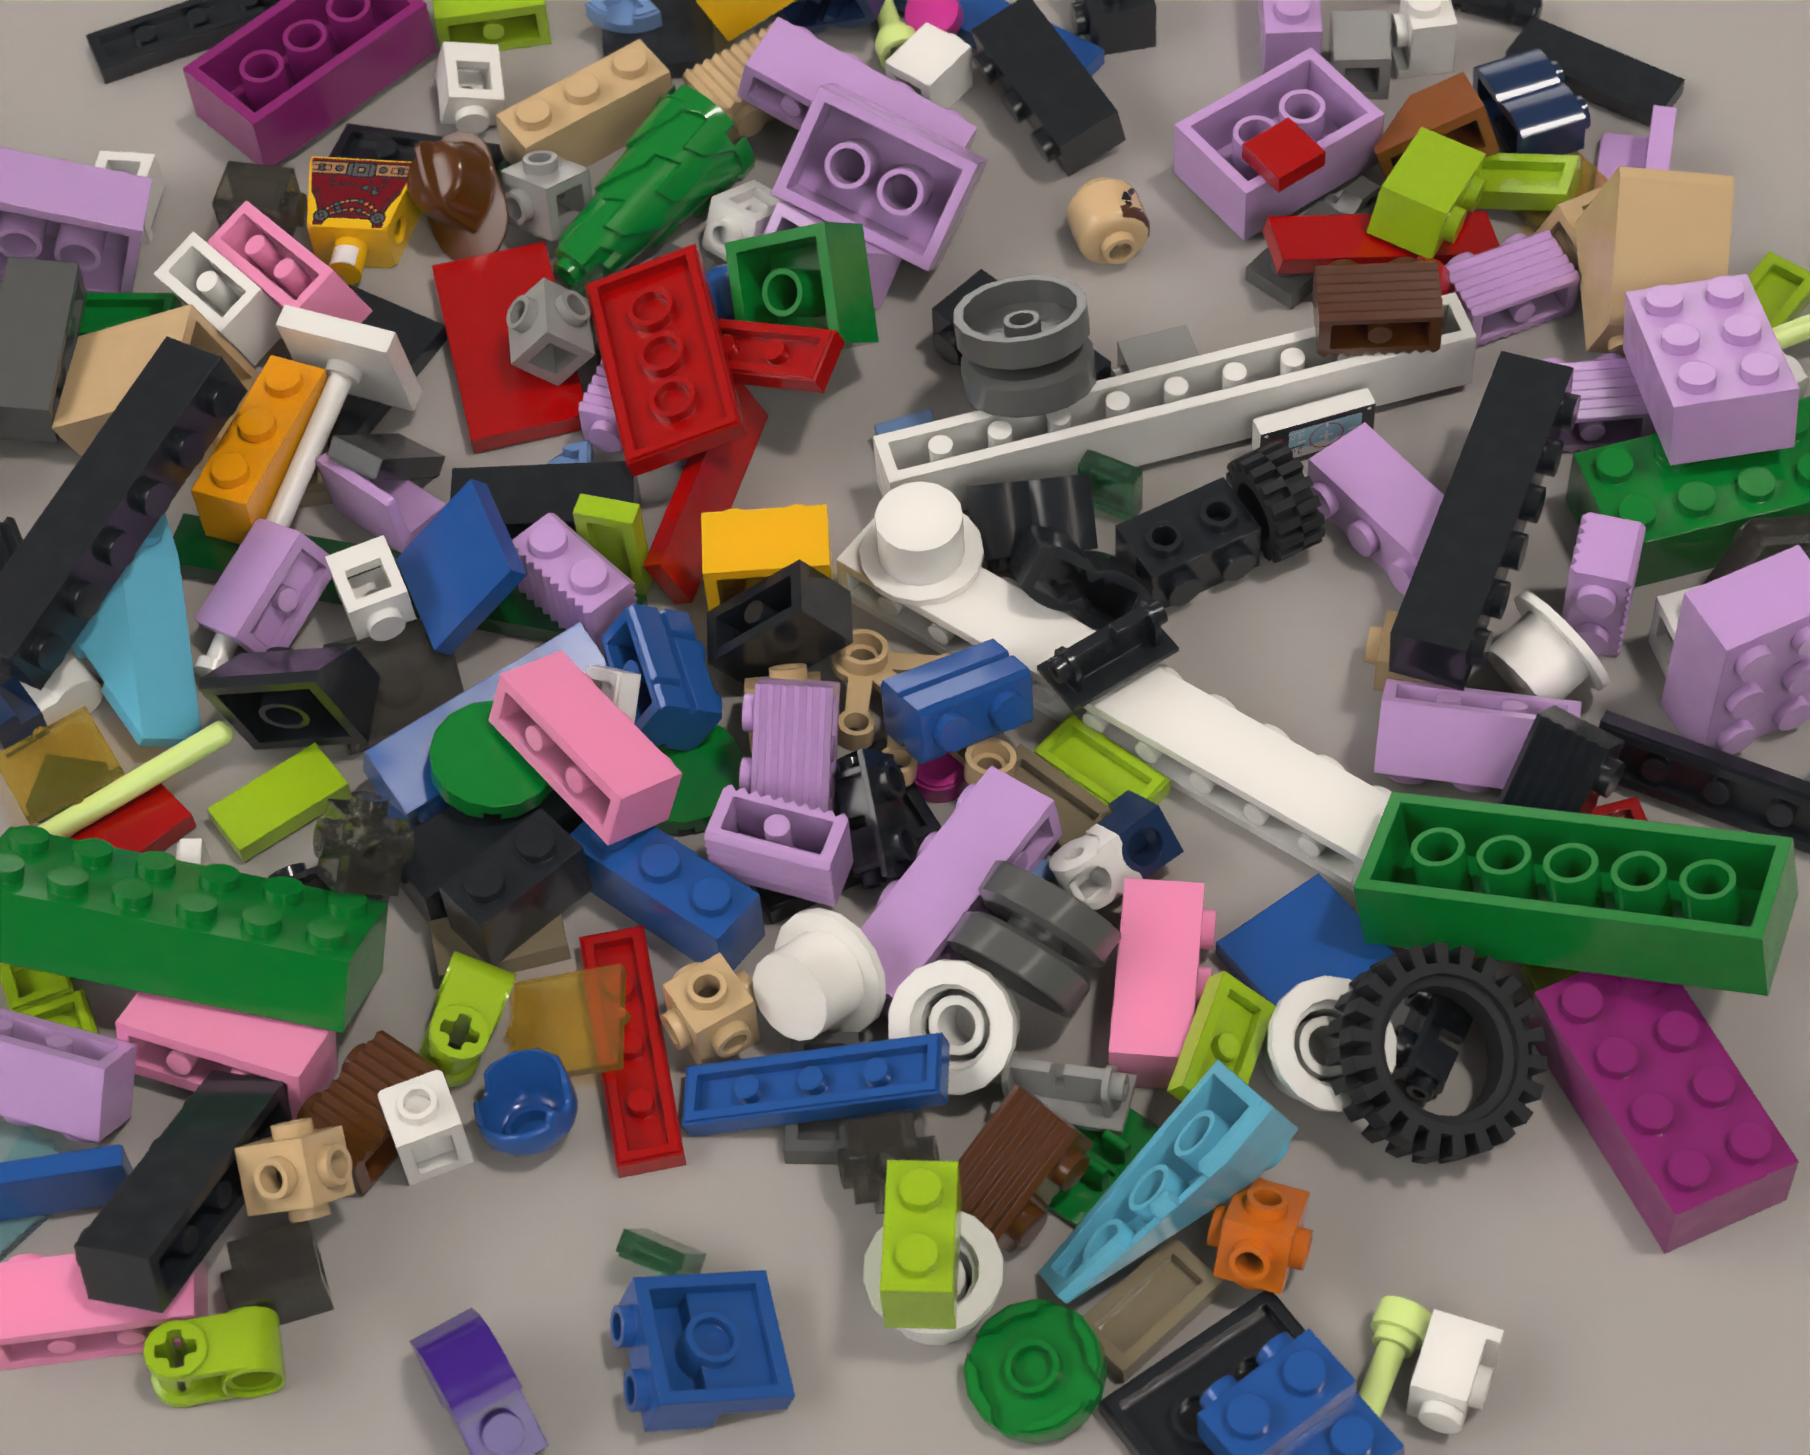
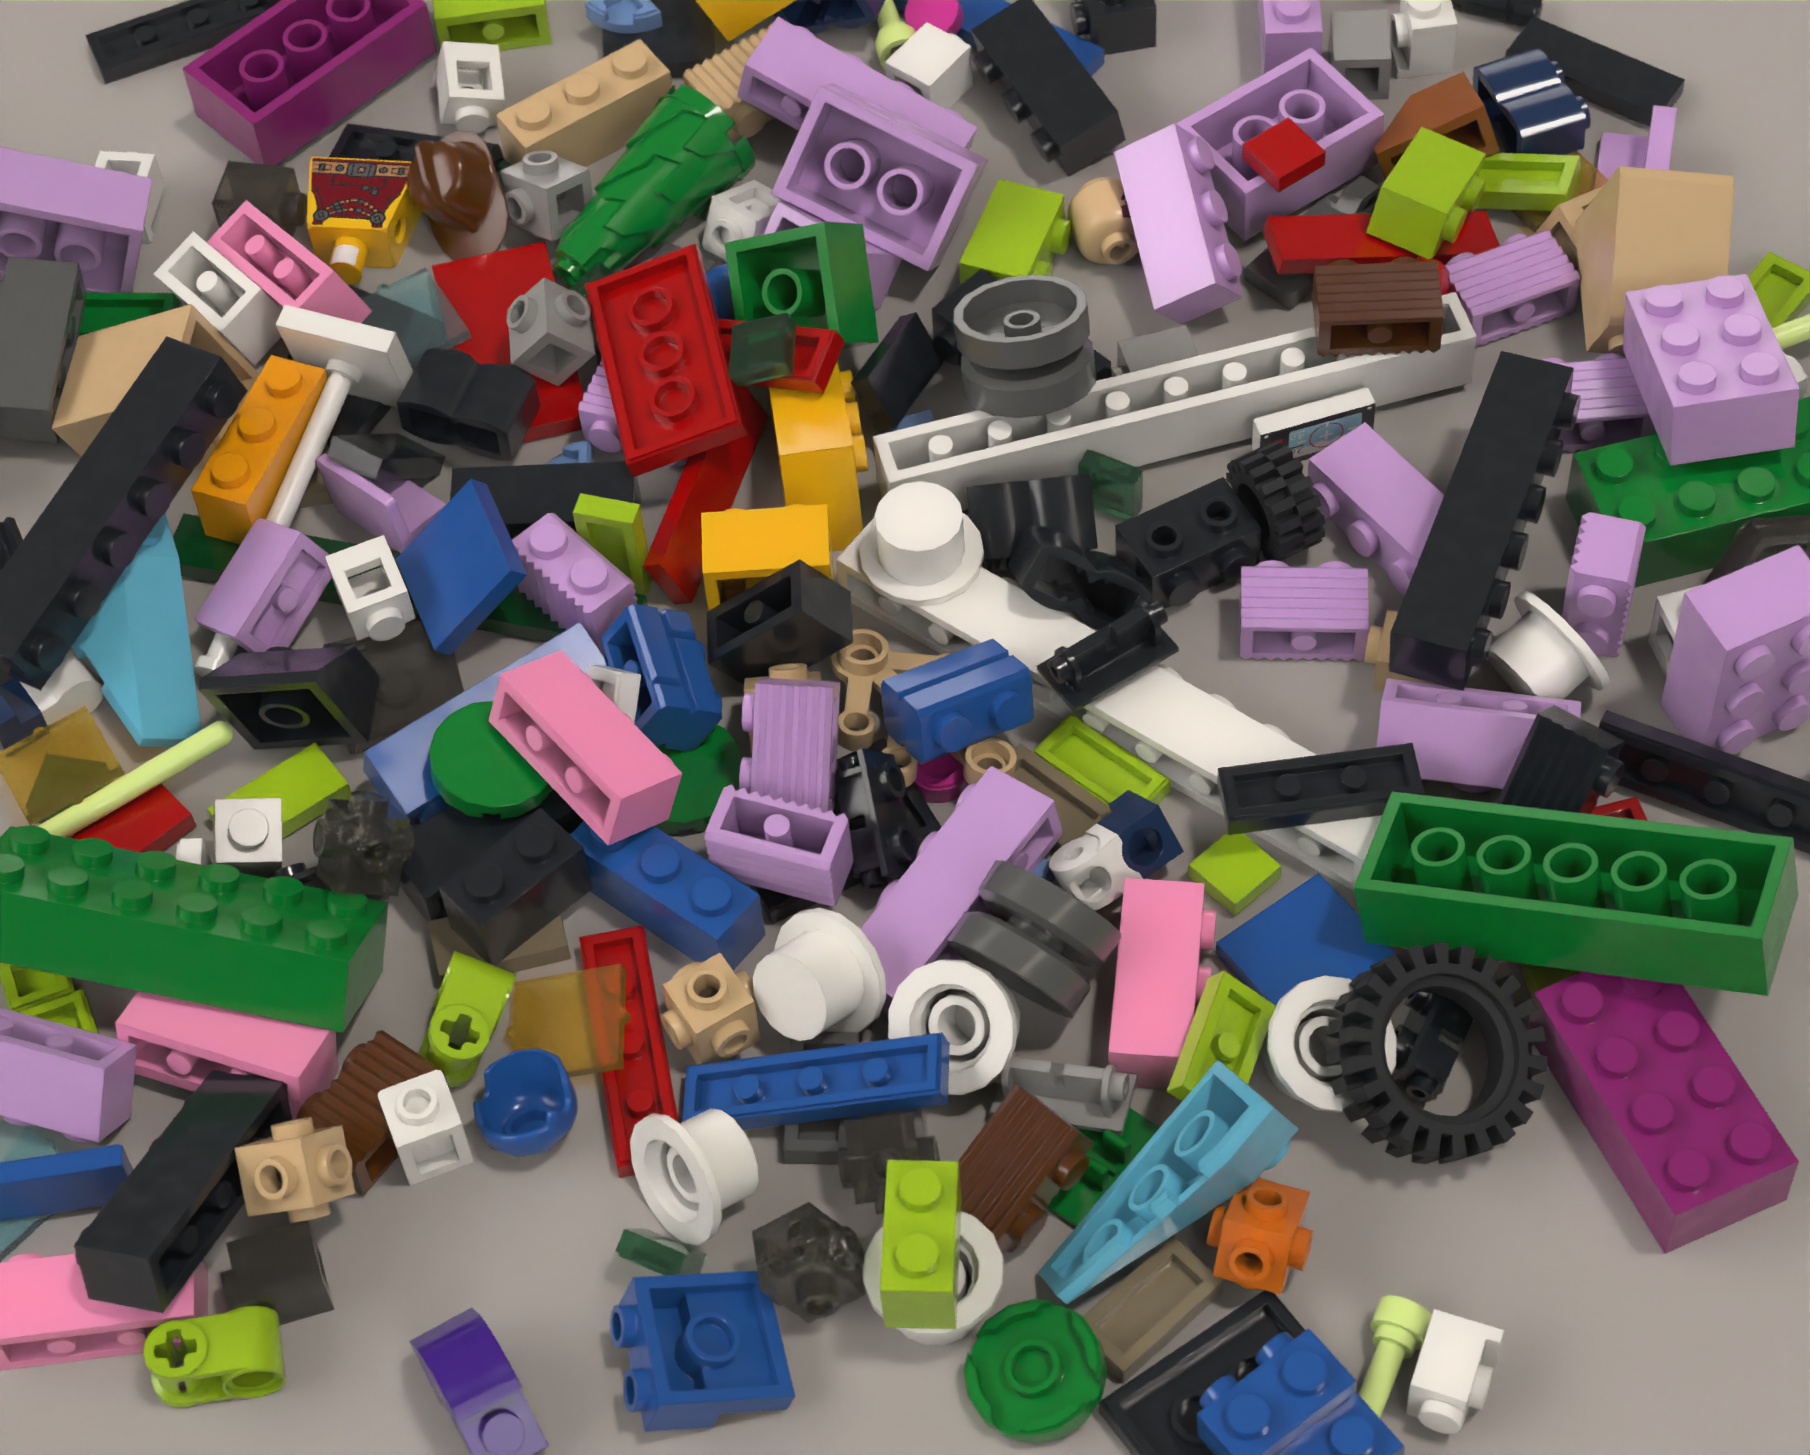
none -> brick [213,798,282,878]
none -> clear light blue piece [361,267,471,367]
none -> black brick [396,348,540,461]
none -> white piece [630,1108,759,1246]
none -> clear green tile [729,313,796,387]
none -> clear smoke brick [752,1202,866,1323]
none -> yellow wedge [768,360,868,552]
none -> black tile [851,312,944,431]
none -> lime brick [959,179,1072,285]
none -> lavender brick [1114,123,1243,324]
none -> lime tile [1188,832,1282,917]
none -> black tile [1217,743,1425,835]
none -> lavender brick [1240,560,1369,662]

